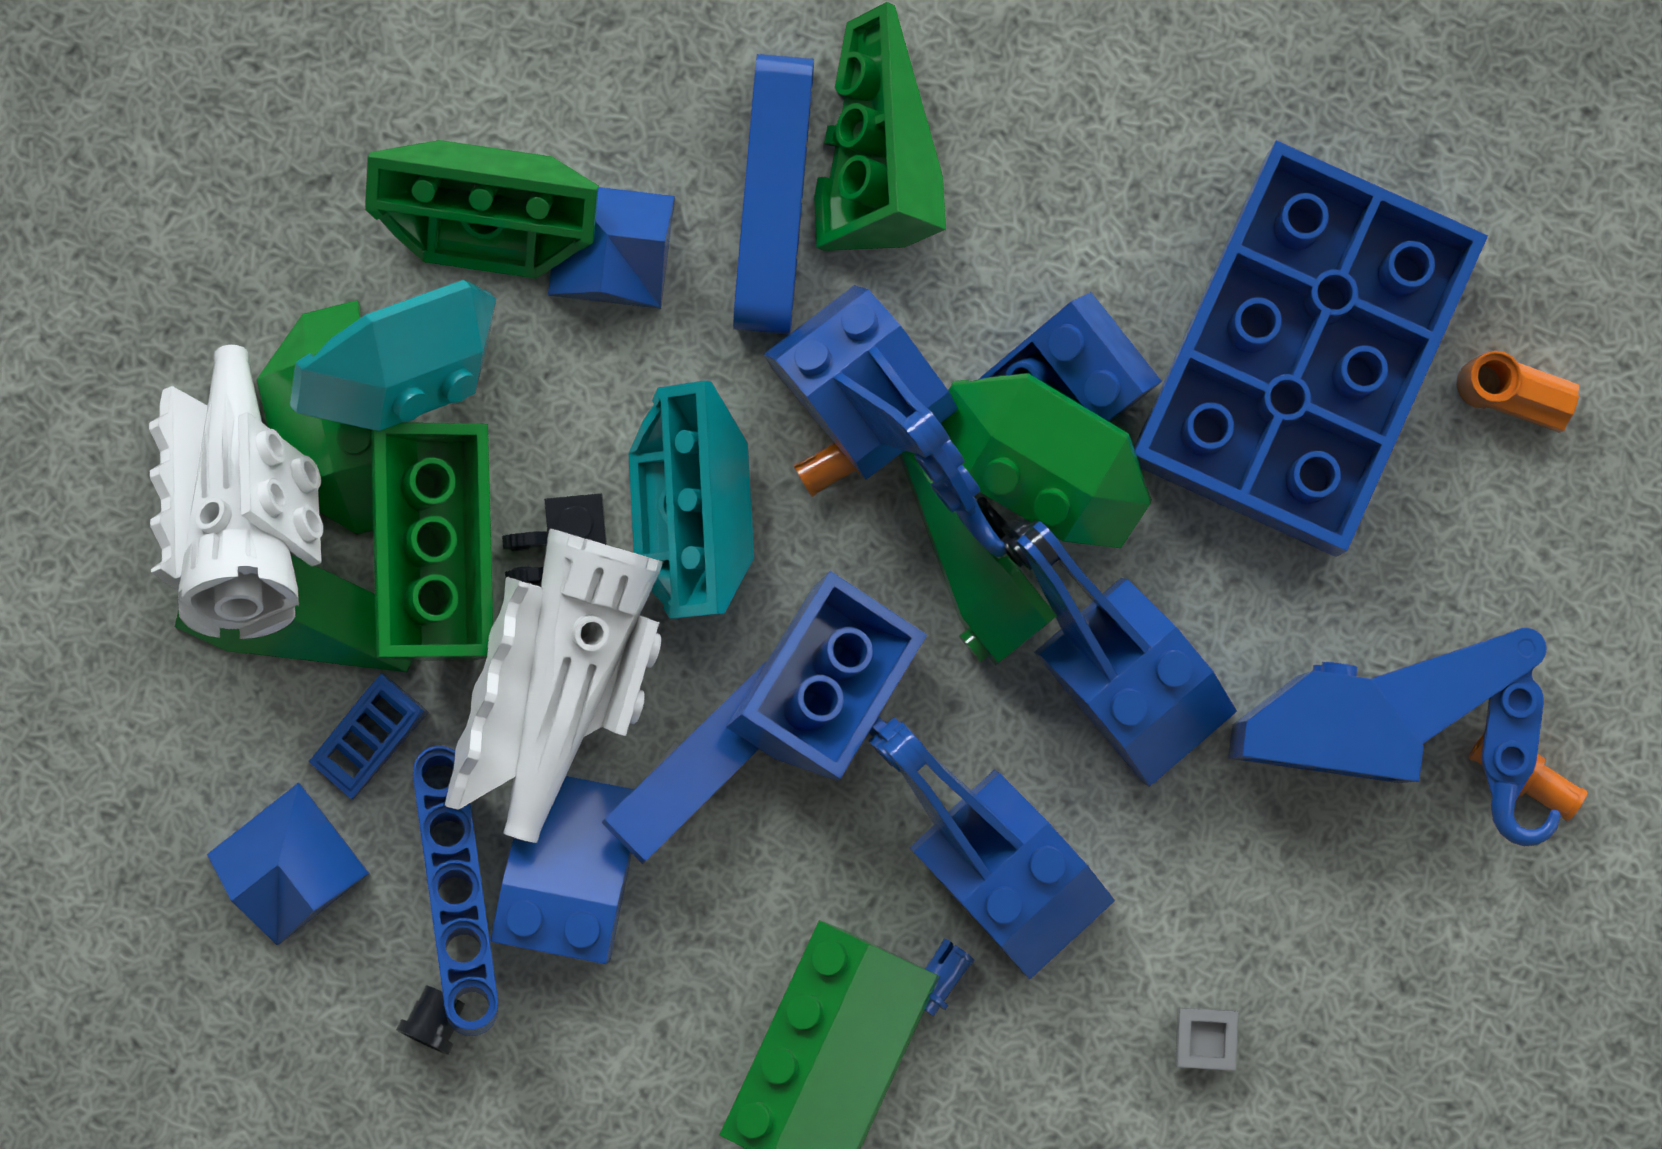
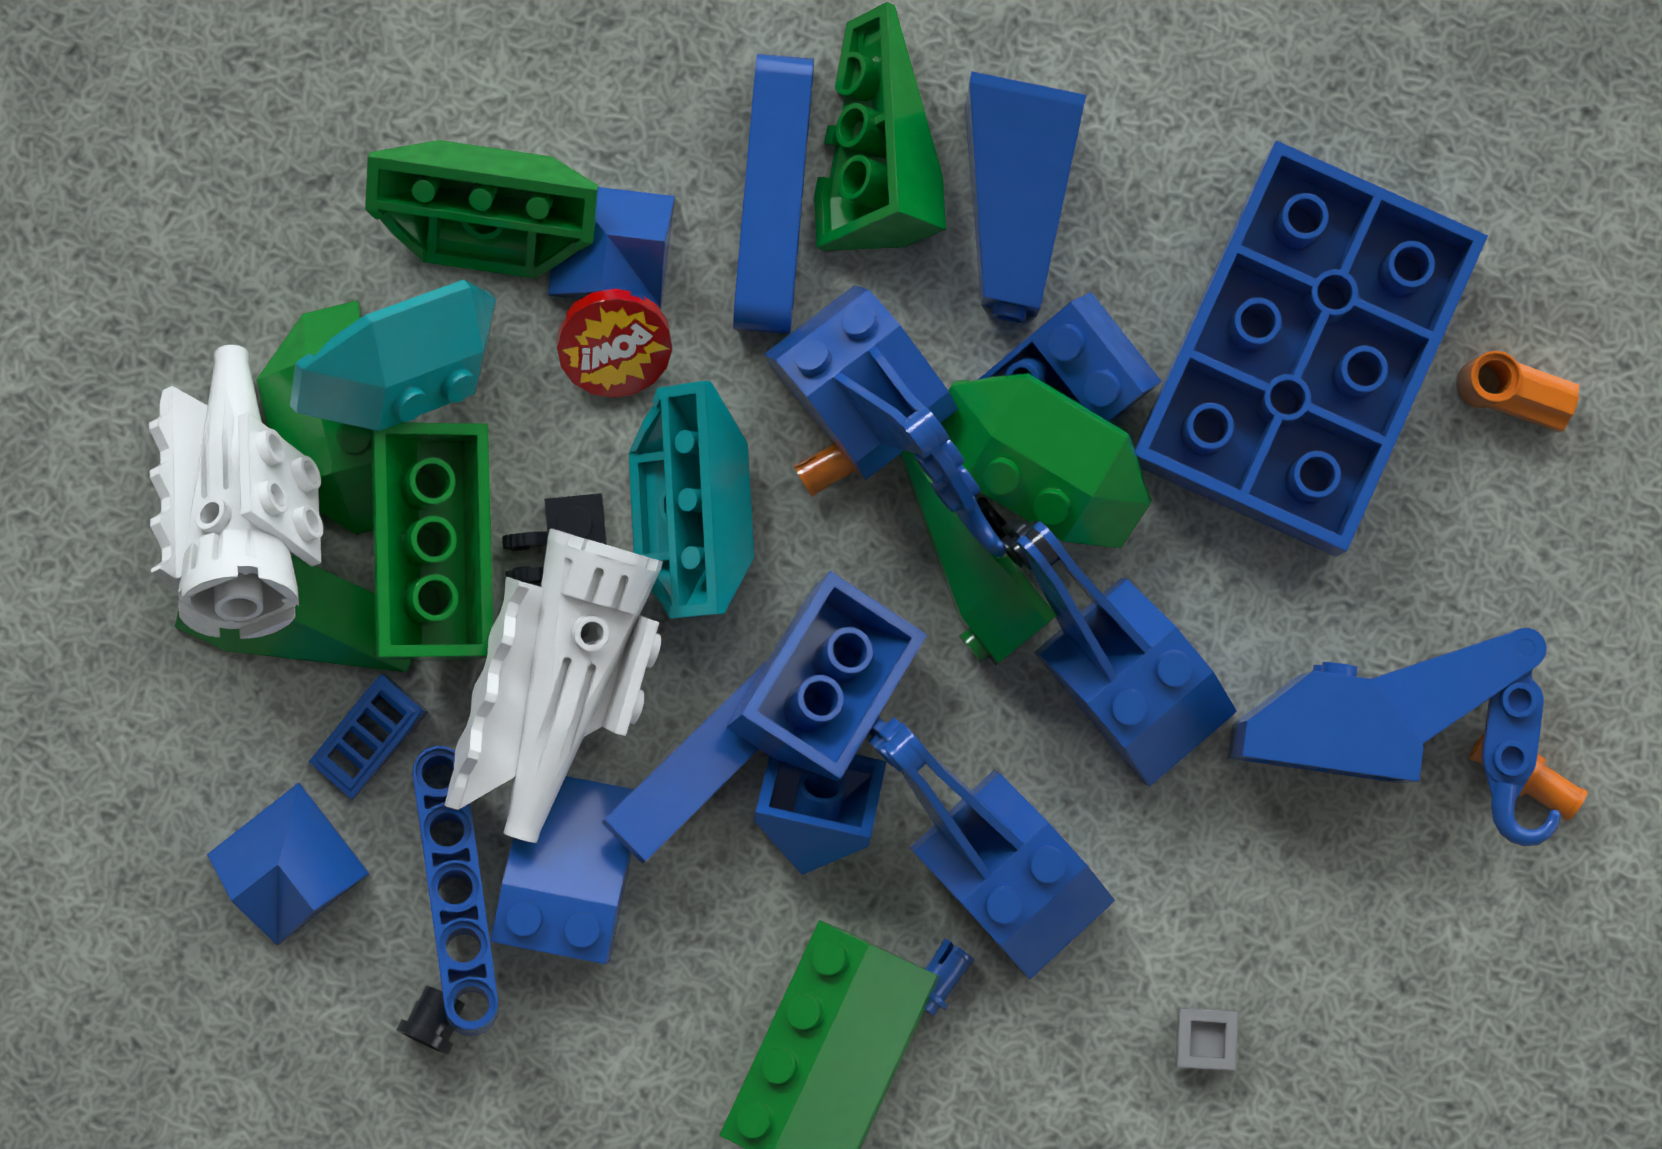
none -> tile [556,288,672,398]
none -> blue slope [754,754,887,875]
none -> blue slope [965,71,1086,323]

